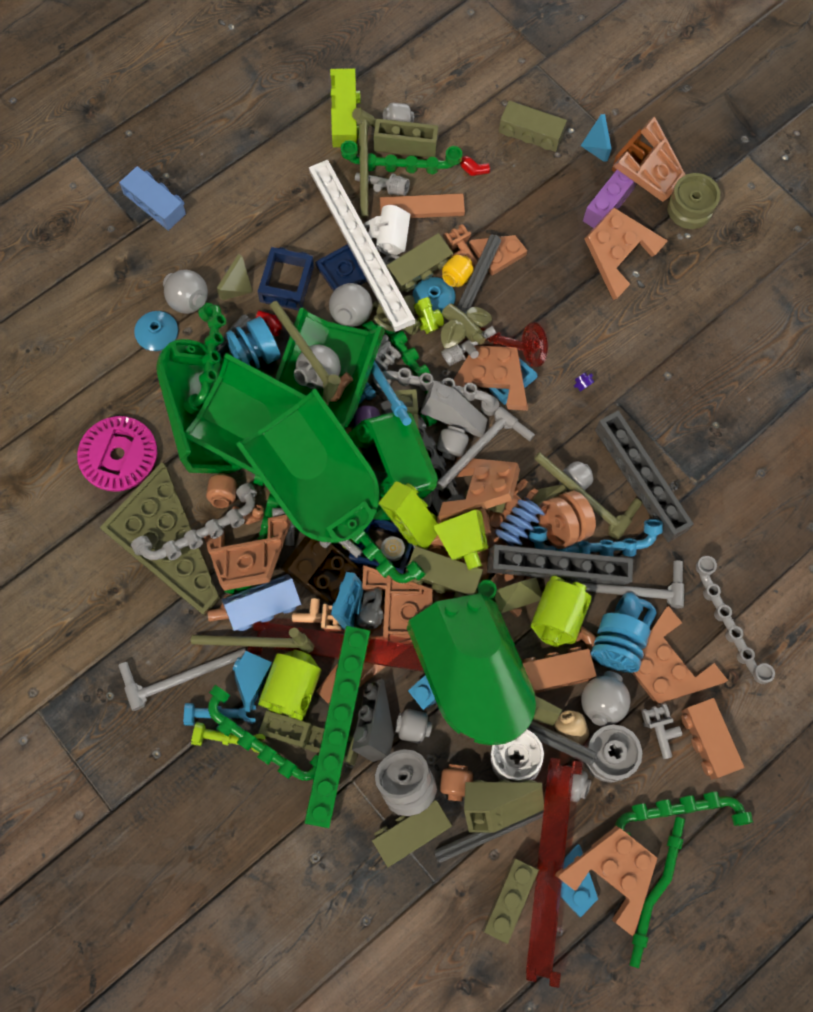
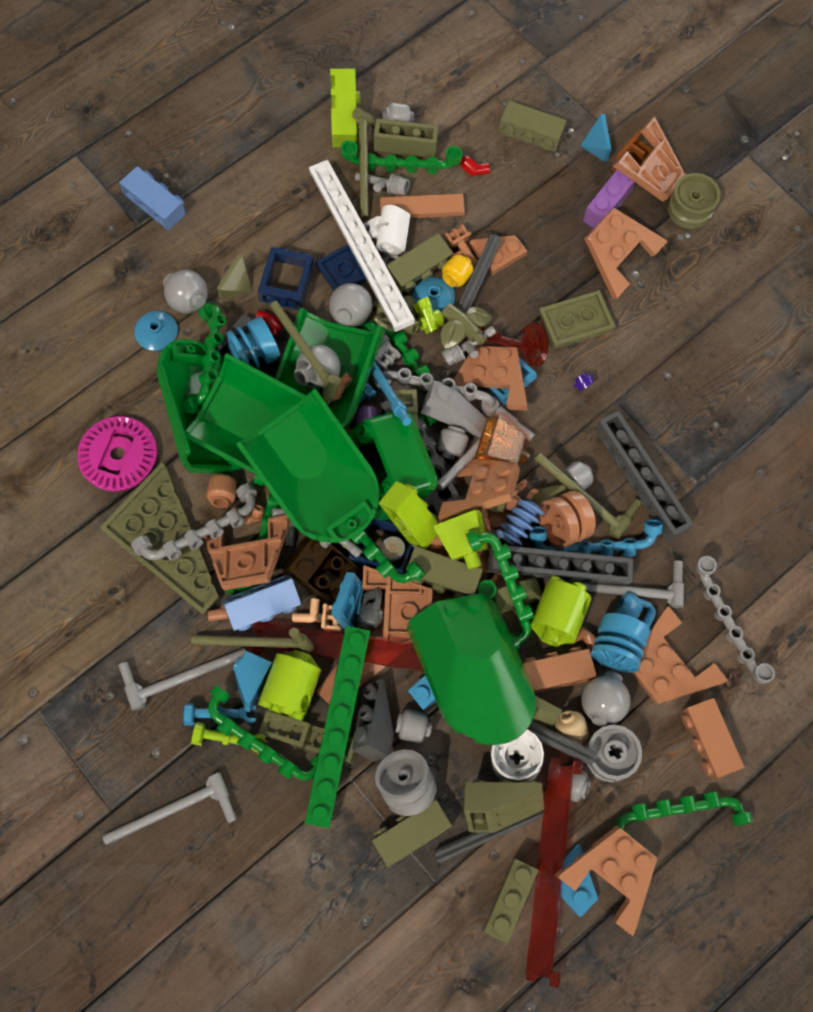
nougat head [440,764,473,801] -> none
green bar [629,817,685,968] -> none
light grey arm [642,703,682,759] -> none
none -> light grey bar [102,772,237,845]
none -> green bar [465,530,534,650]
none -> clear orange torso [475,415,530,463]
none -> olive plate [538,290,616,349]

